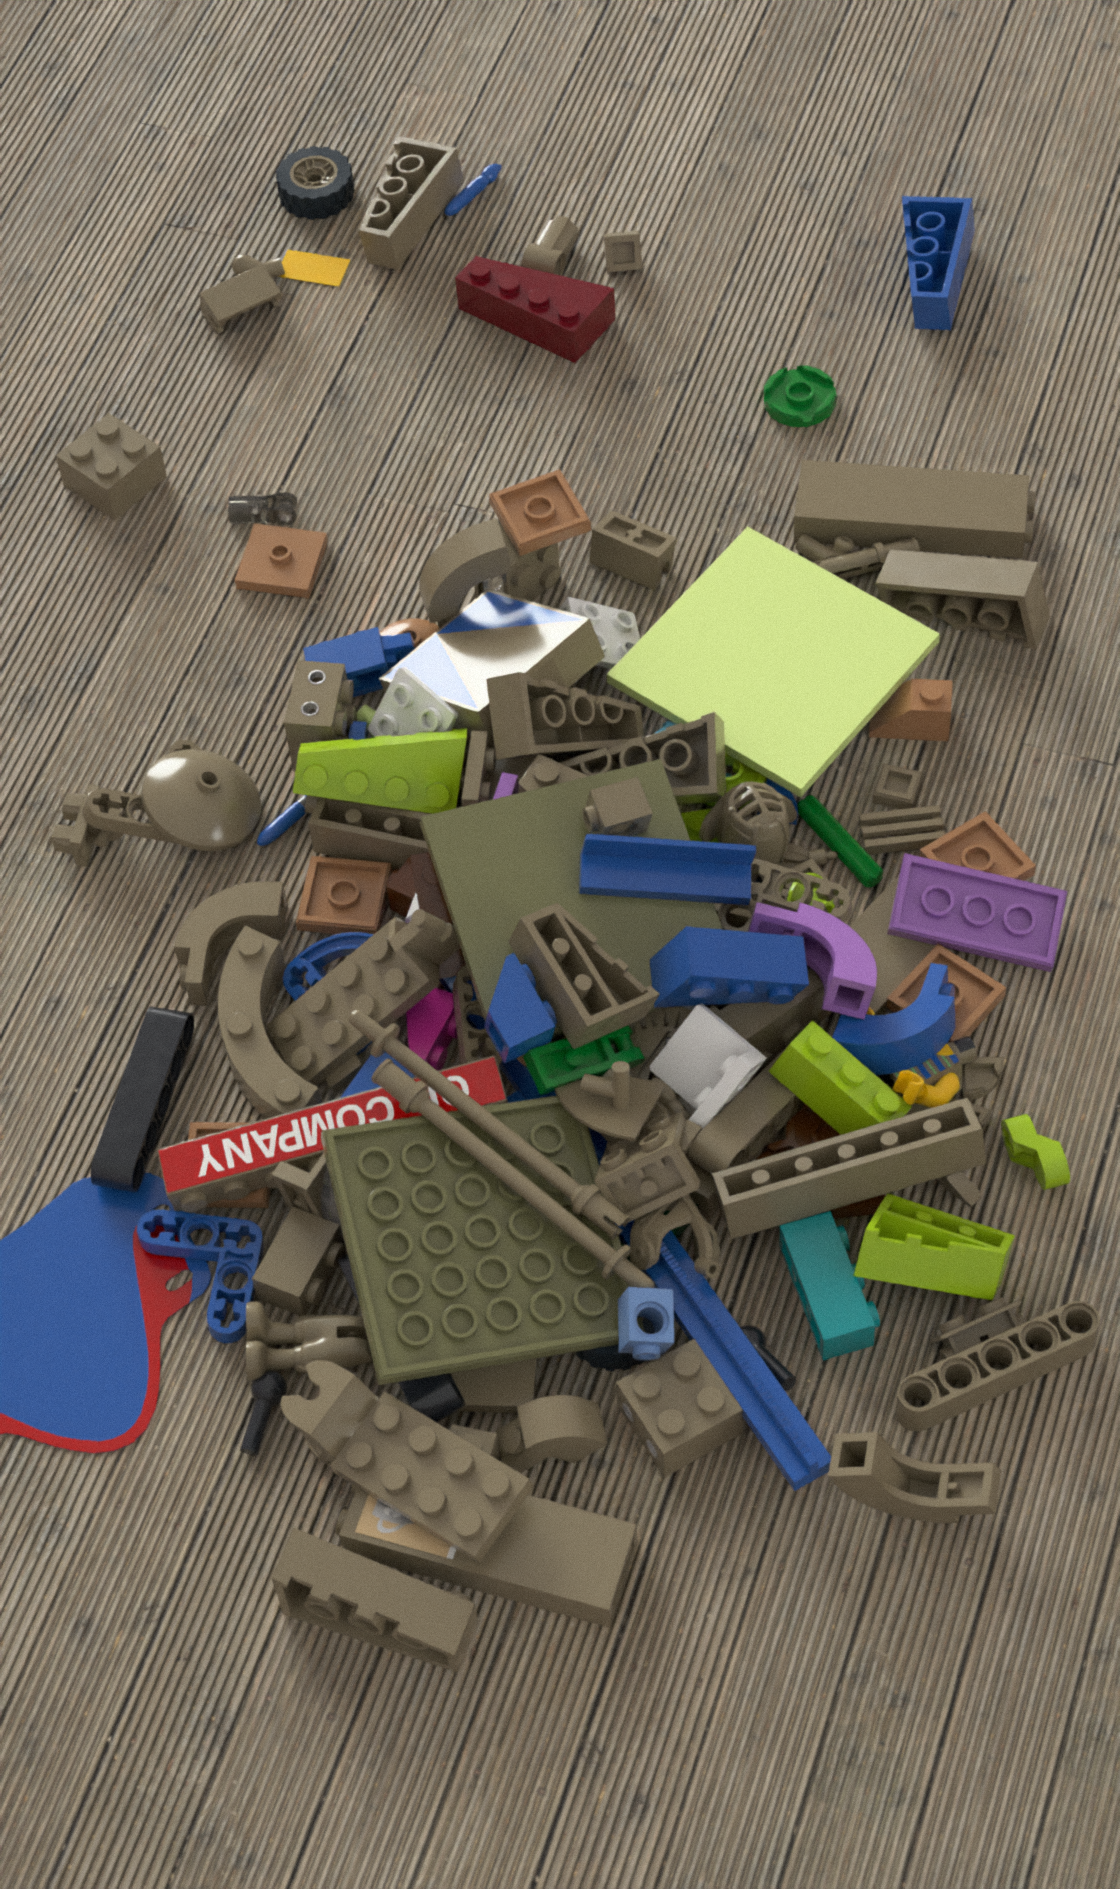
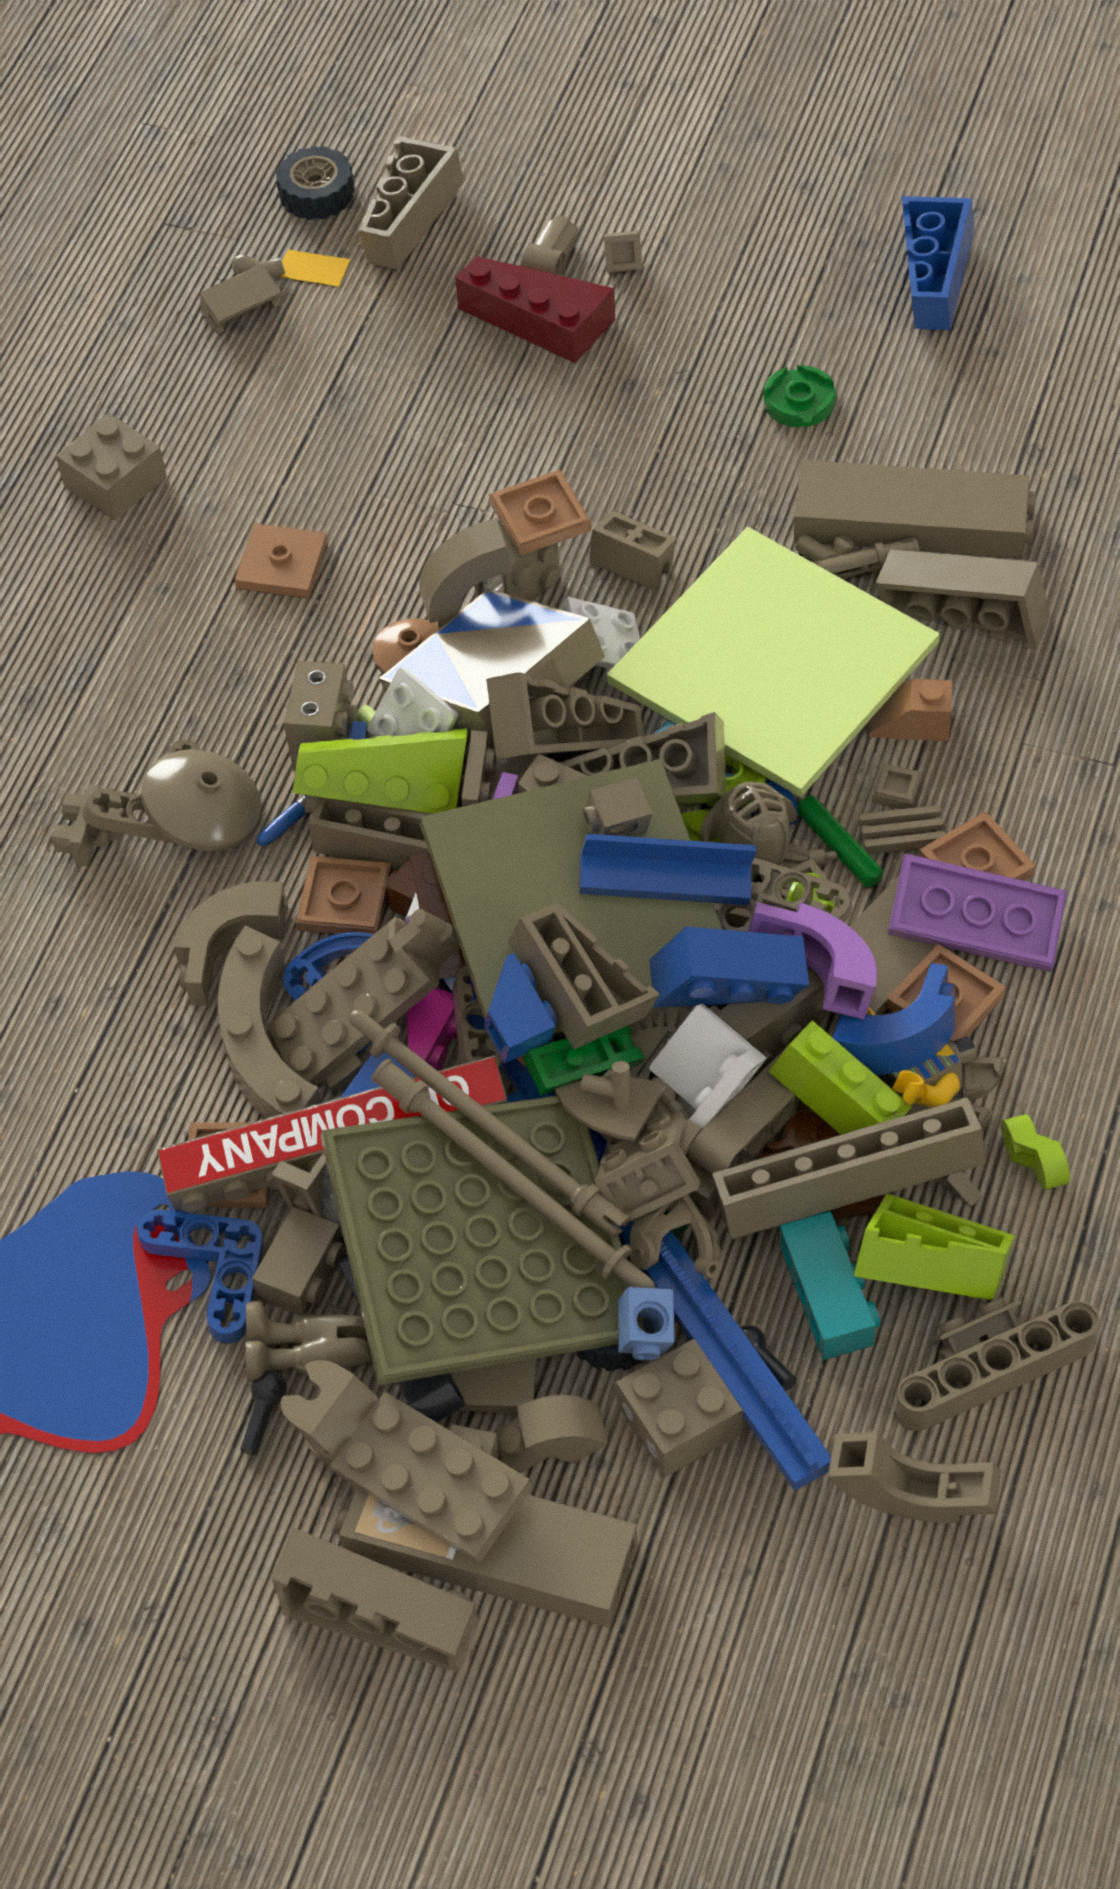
black beam [91,1006,194,1192] -> none
clear smoke bar [228,492,297,525] -> none
blue hinge [303,627,416,697] -> none
blue piece [444,163,502,216] -> none

